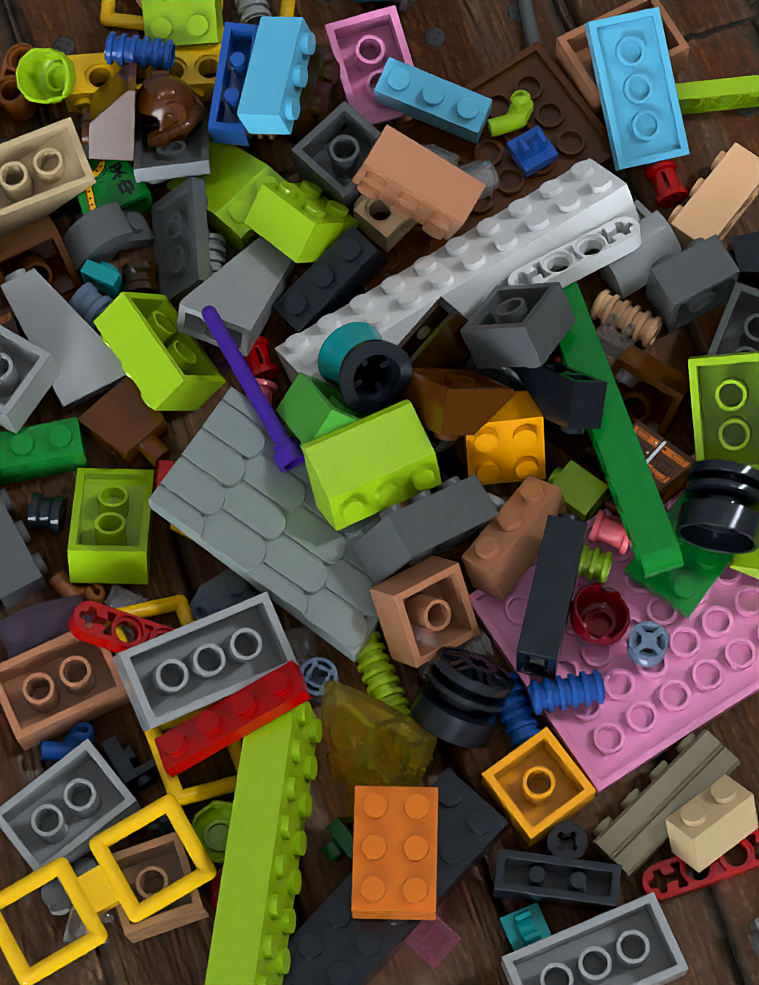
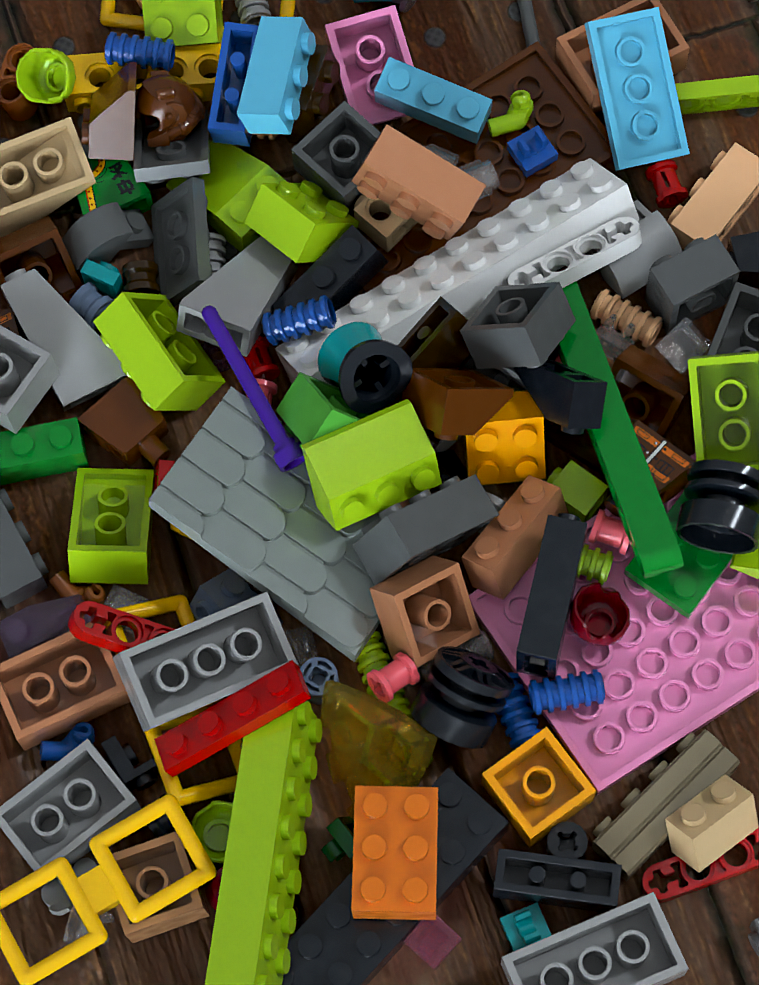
black wheel [28,492,67,534] -> none
sand blue wheel [627,621,669,668] -> none
none -> blue piece [262,295,337,346]
none -> coral bush [367,652,420,703]
none -> clear brick [655,317,711,374]

